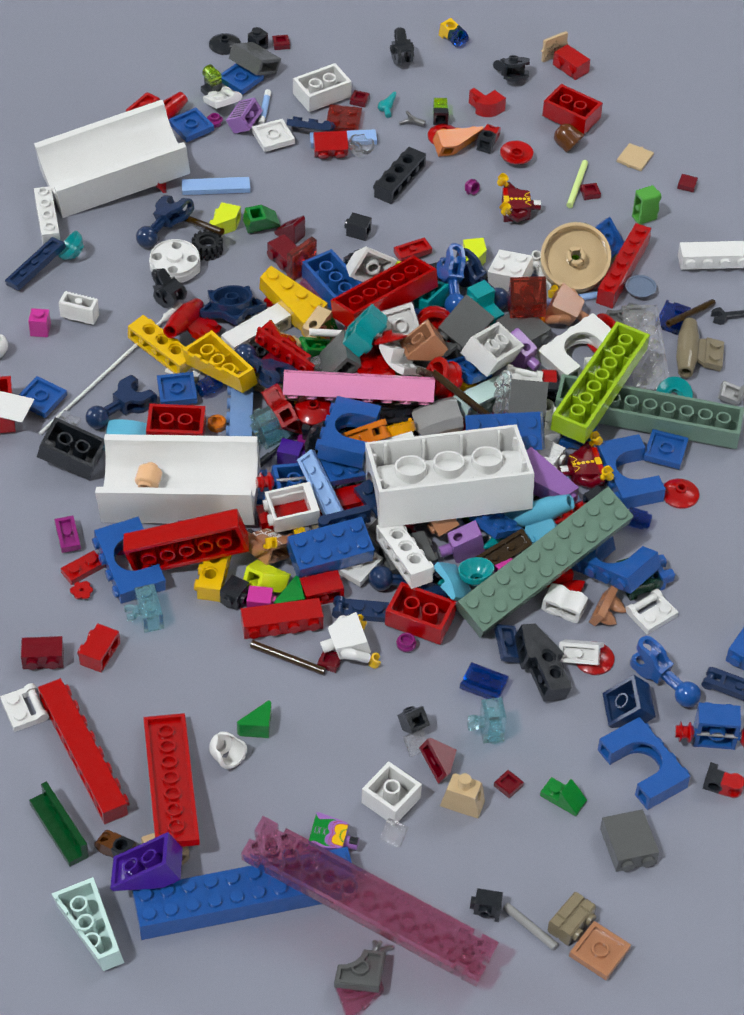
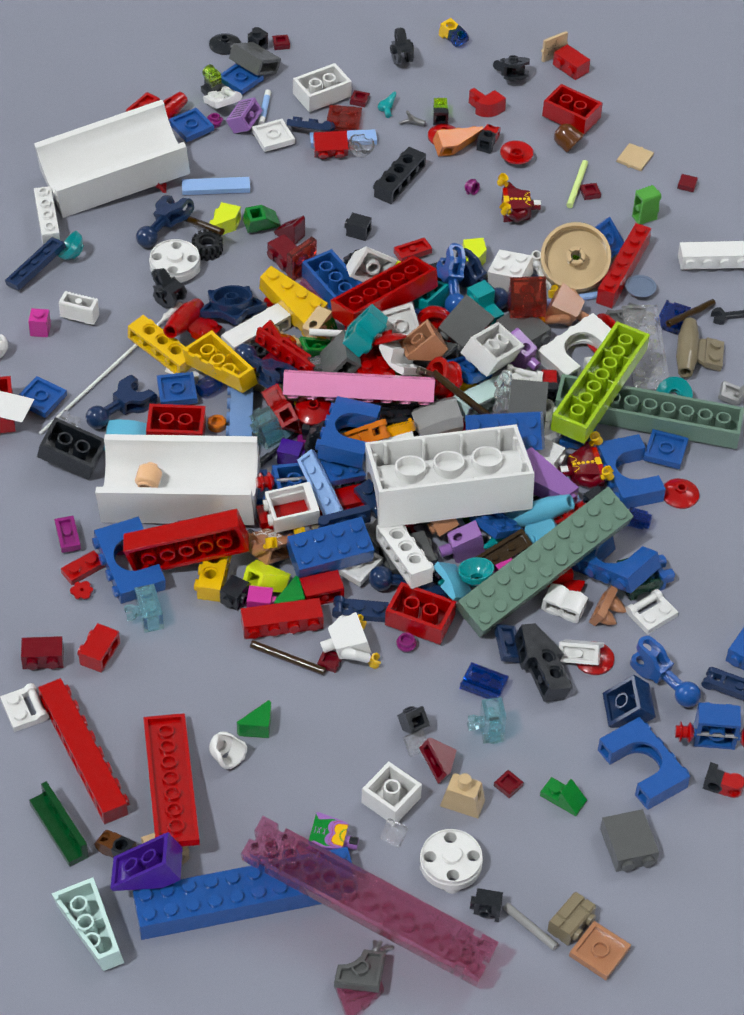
none -> white piece [419,829,483,894]

